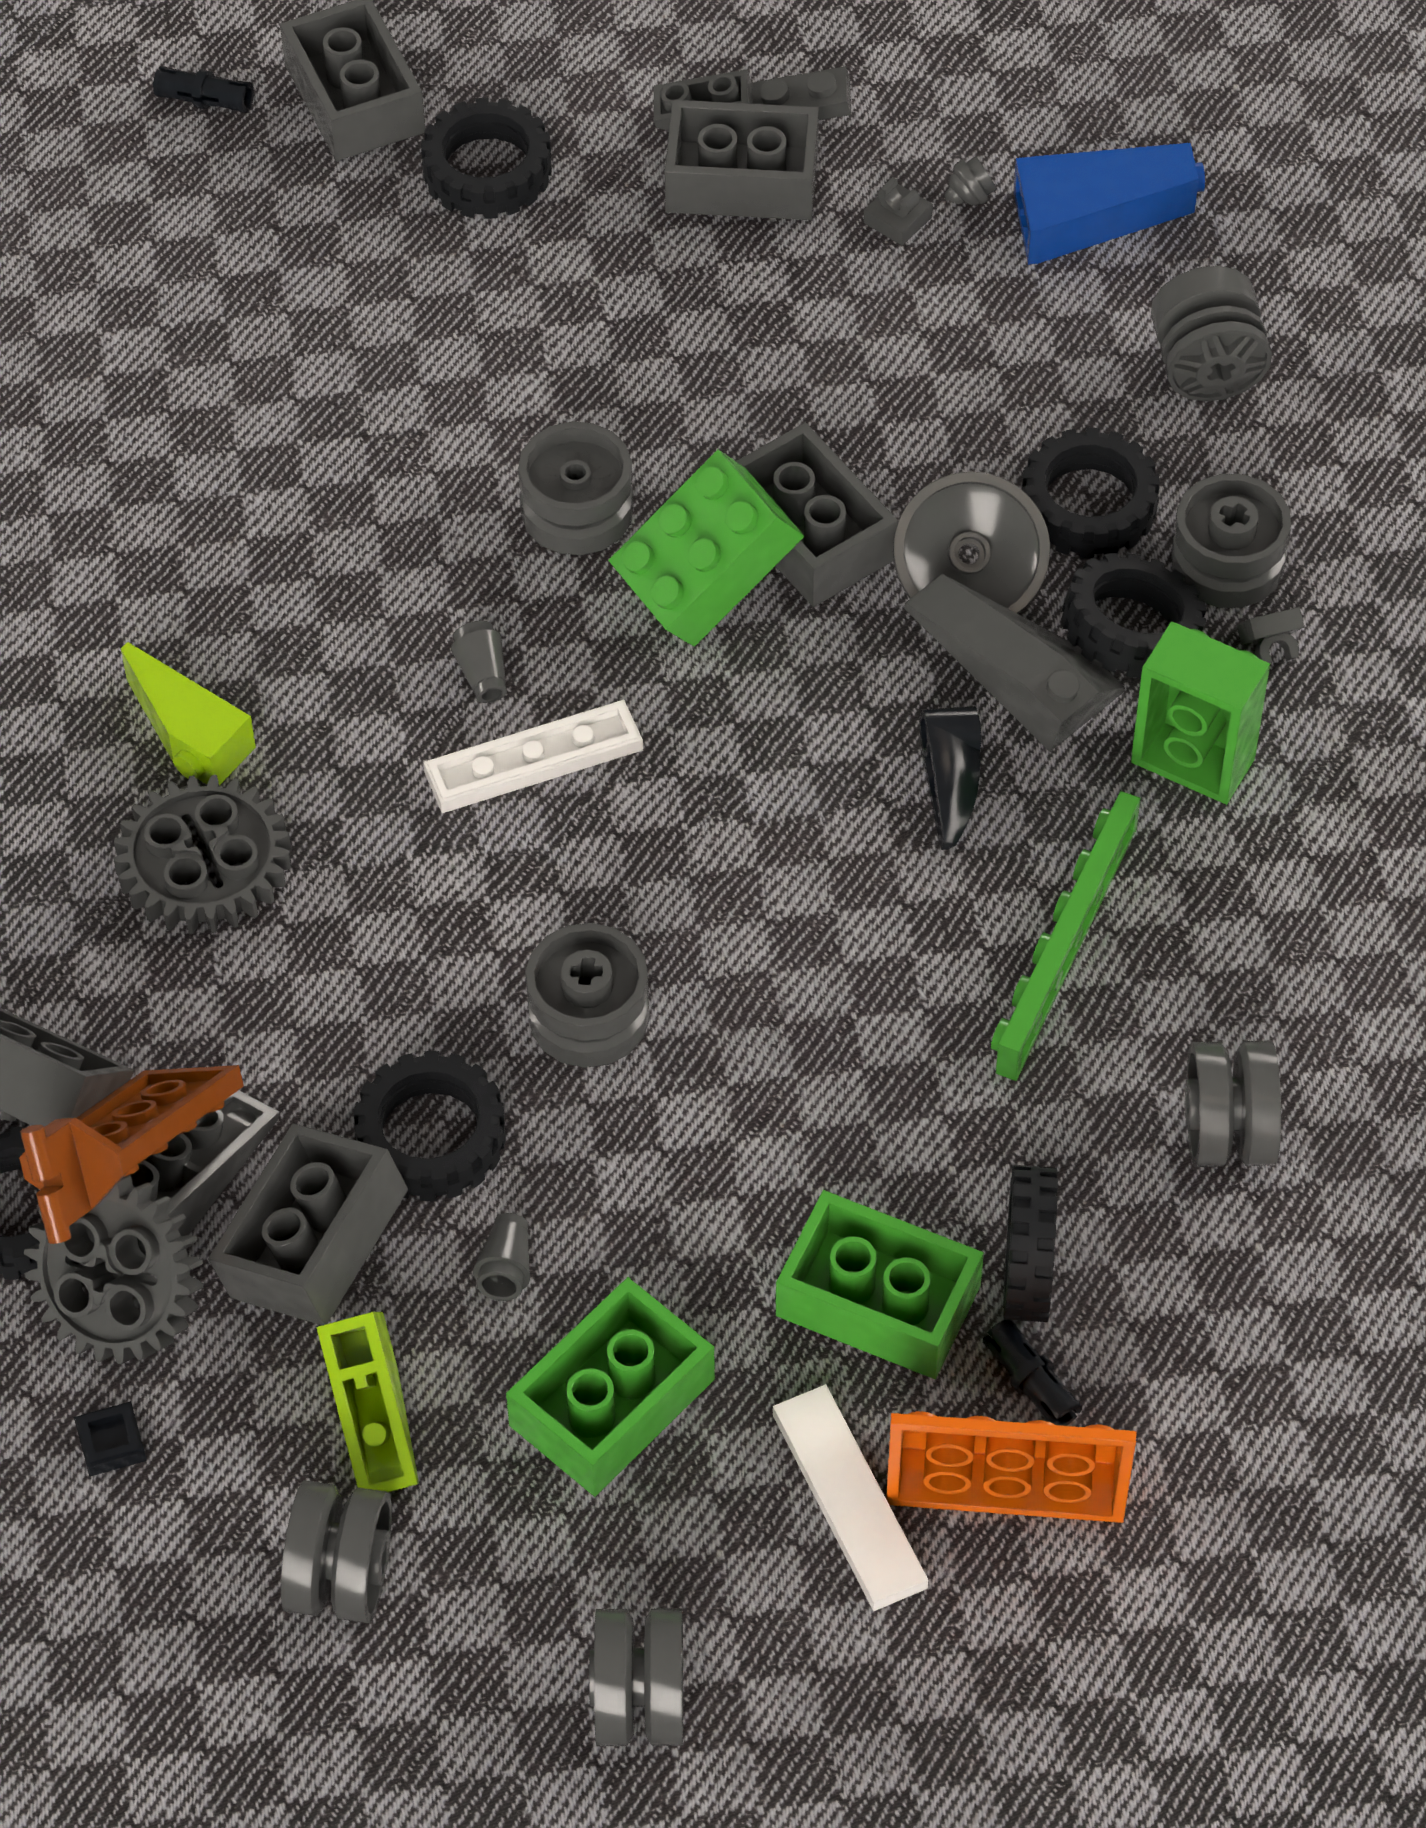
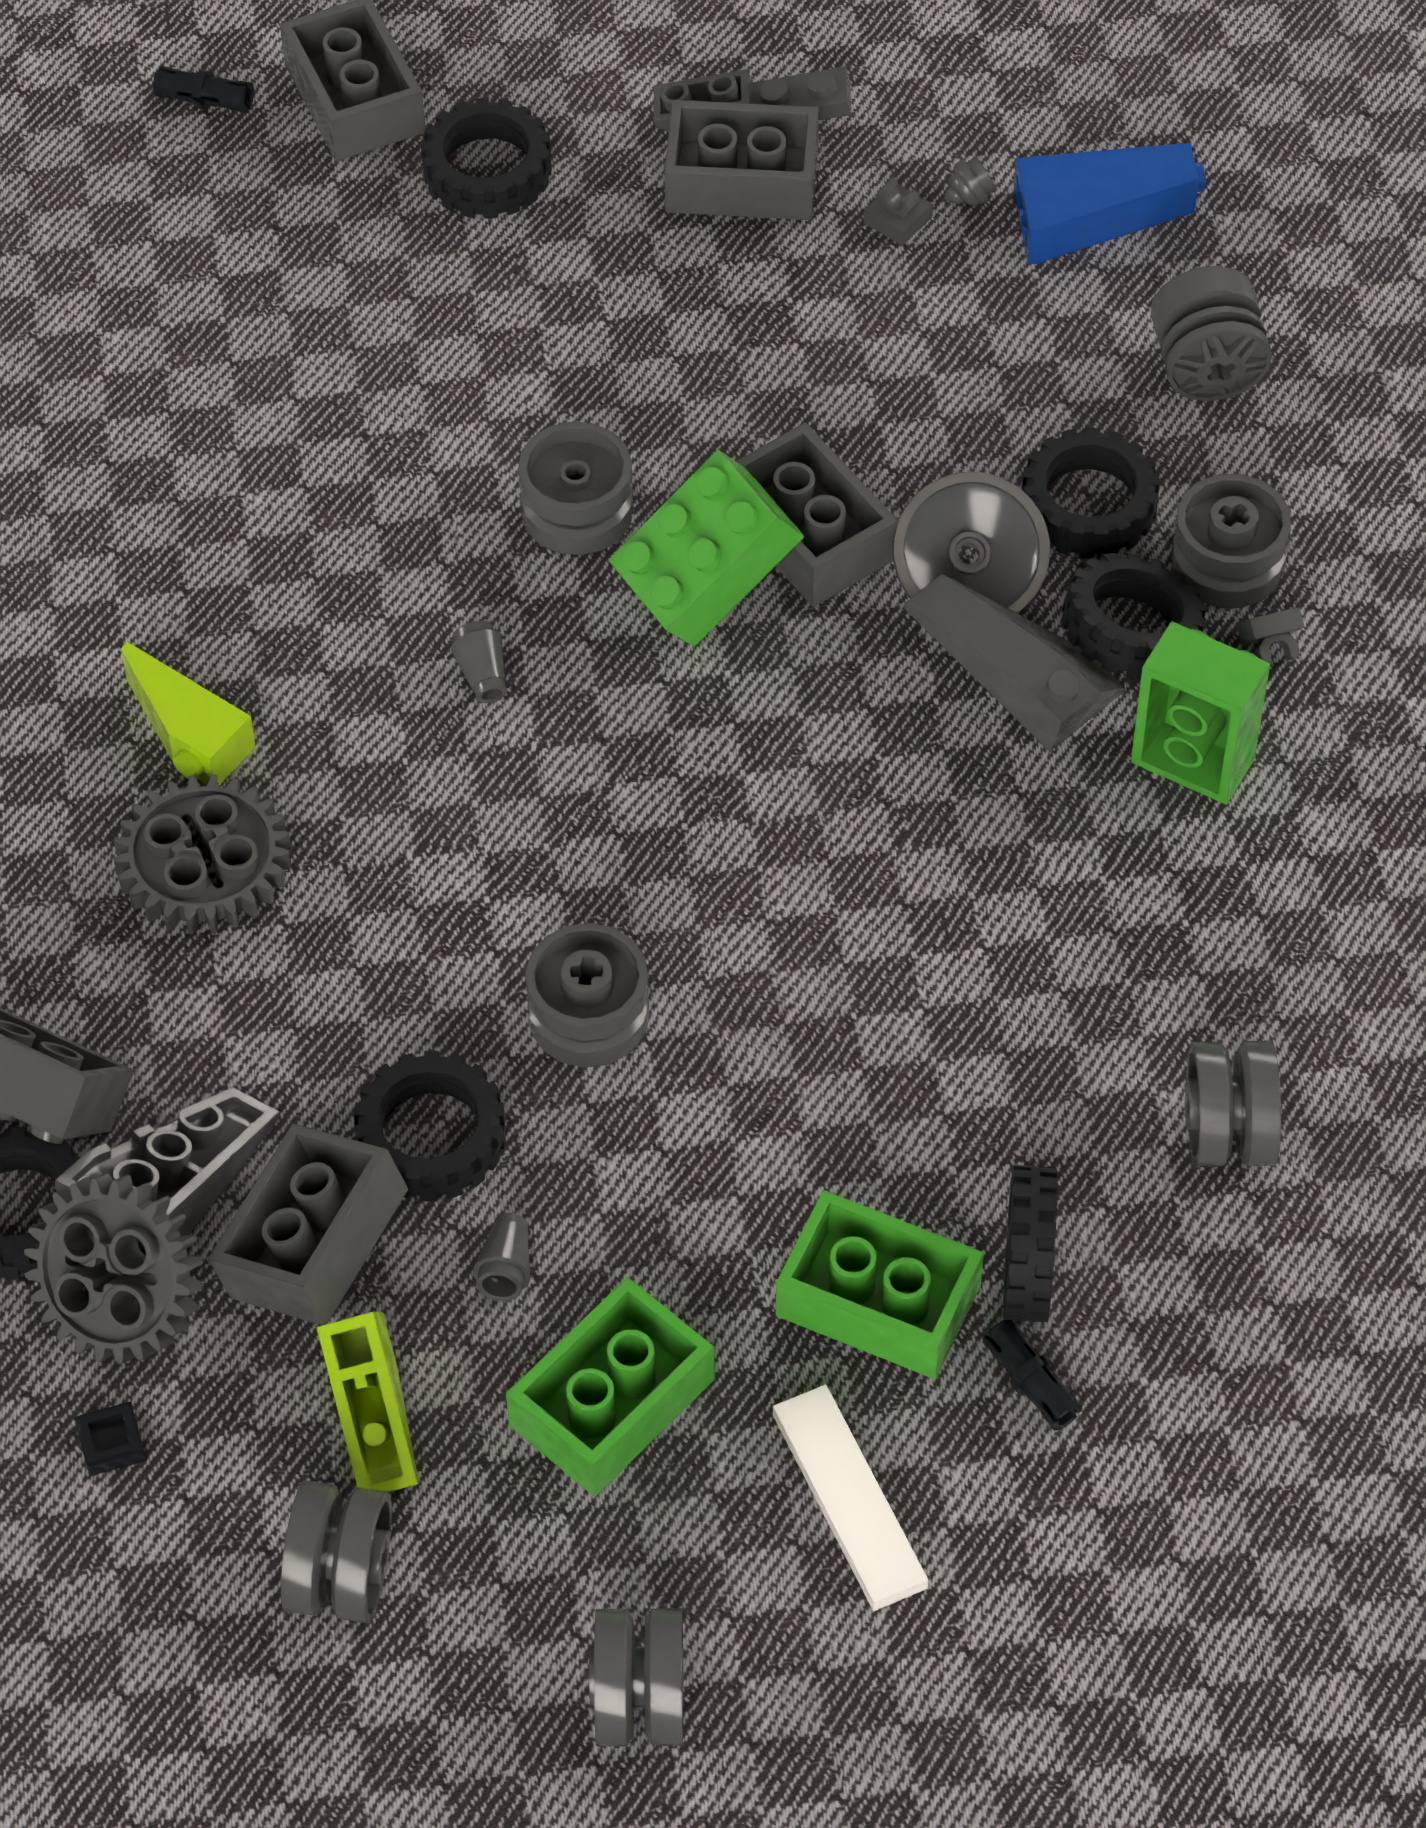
dark orange hinge [19,1065,244,1244] -> none
white tile [424,700,643,813] -> none
orange slope [886,1411,1136,1523] -> none
black piece [919,706,981,850] -> none
bright green plate [991,791,1141,1081] -> none

